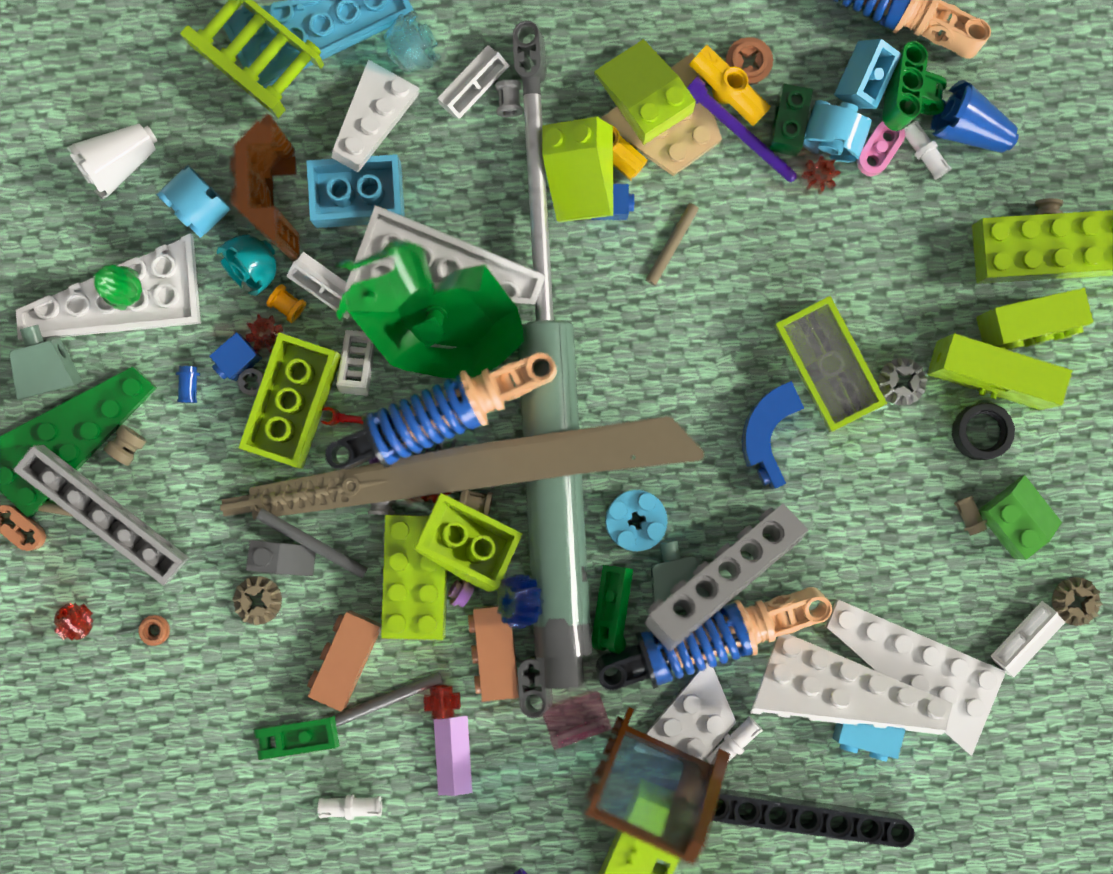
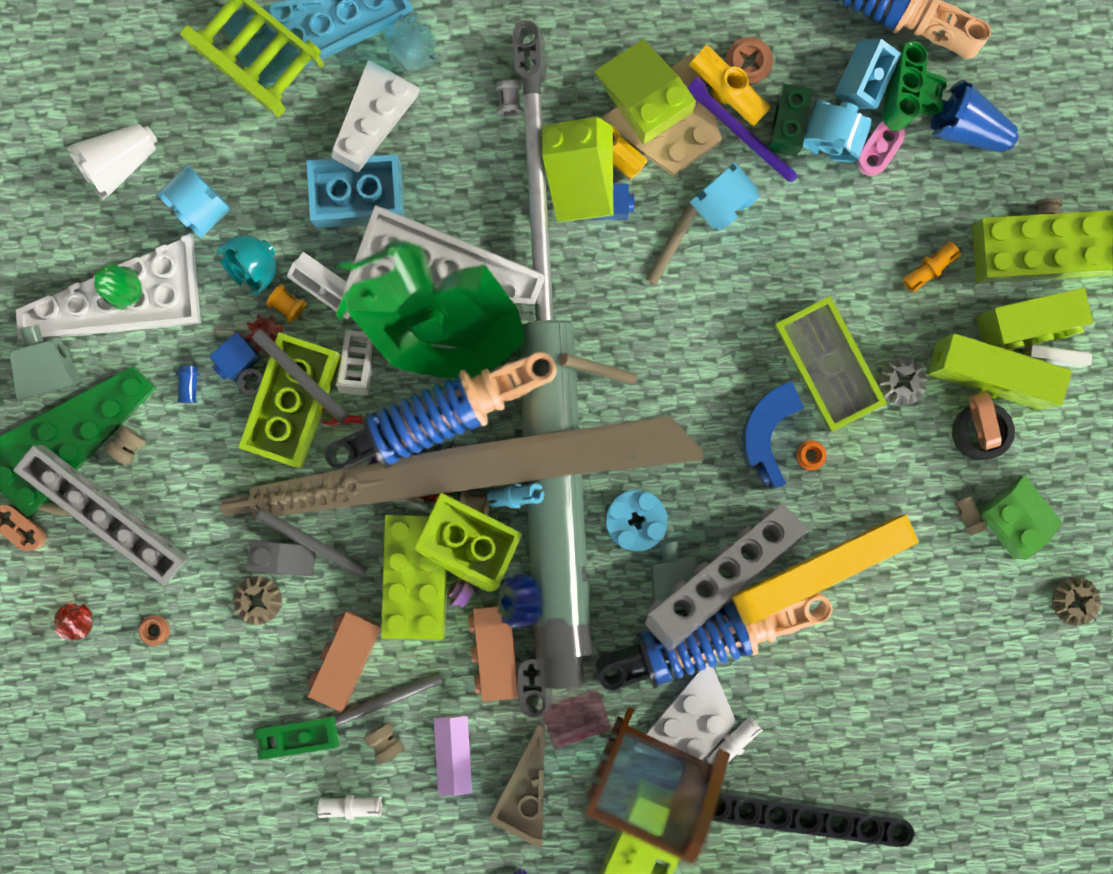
reddish brown slope [230,114,300,262] -> none
light grey bush [368,500,395,515] -> none
clear red gear [423,685,461,719] -> none
white piece [437,45,510,119] -> none
green plate [591,565,633,654] -> none
white wing [750,634,953,735] -> none
clear red gear [801,155,841,195] -> none
white wing [825,599,1006,756] -> none
medium azure brick [832,723,905,761] -> none
white pin [904,120,952,180] -> none
white piece [991,601,1065,677] -> none
none -> dark grey bar [252,329,349,423]
none -> dark tan wheel [363,722,405,765]
none -> medium azure pin [487,484,544,508]
none -> dark tan wing [488,723,545,848]
none -> dark tan bar [560,353,637,385]
none -> medium azure brick [689,162,760,231]
none -> yellow beam [732,514,919,626]
none -> orange plate [796,440,827,470]
none -> light orange pin [902,241,961,293]
none -> nougat beam [969,391,1001,450]
none -> white tile [1022,345,1092,368]

